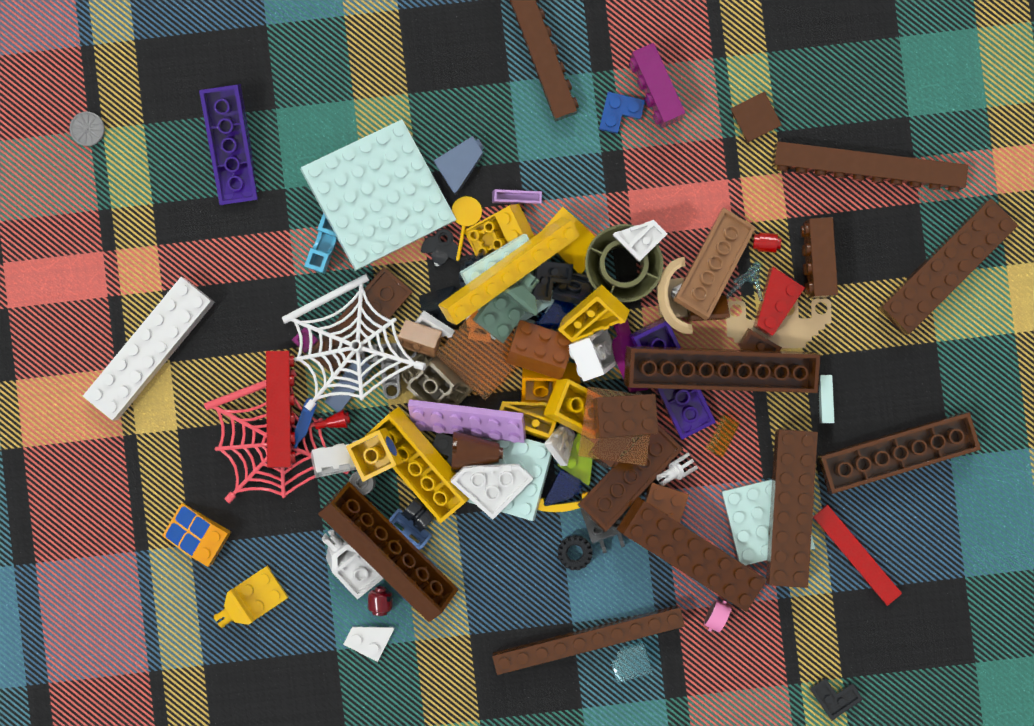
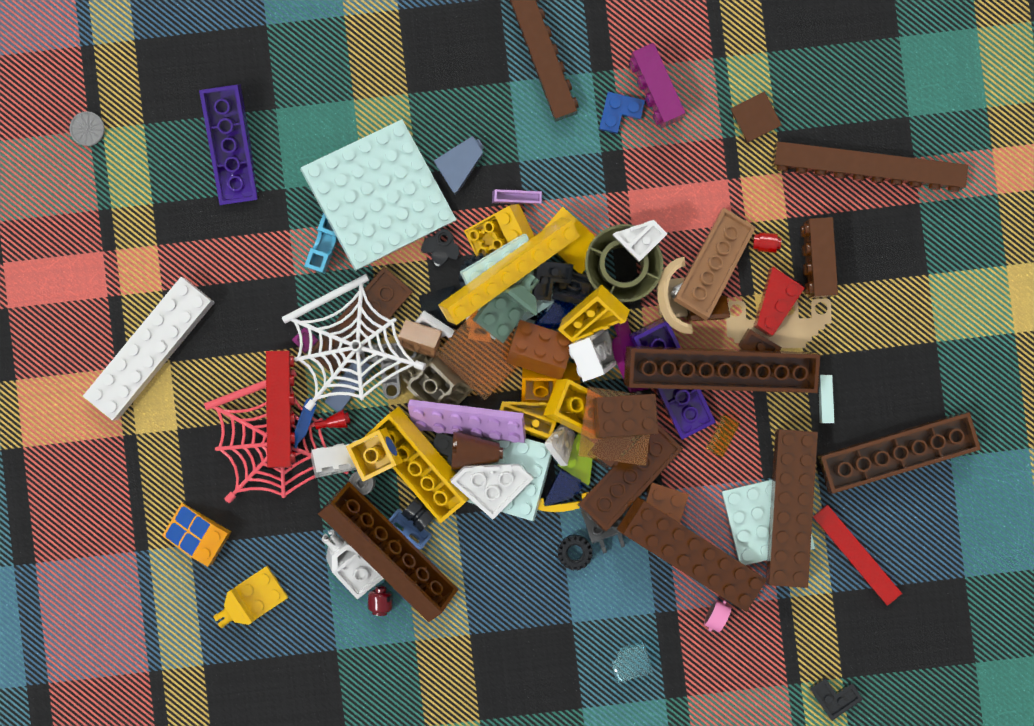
white wing [343,626,395,662] -> none
yellow piece [452,196,482,261] -> none
reddish brown brick [492,605,685,675] -> none
white arm [657,453,698,486] -> none
clear light blue plant [726,262,763,301] -> none
reddish brown brick [878,198,1019,335] -> none

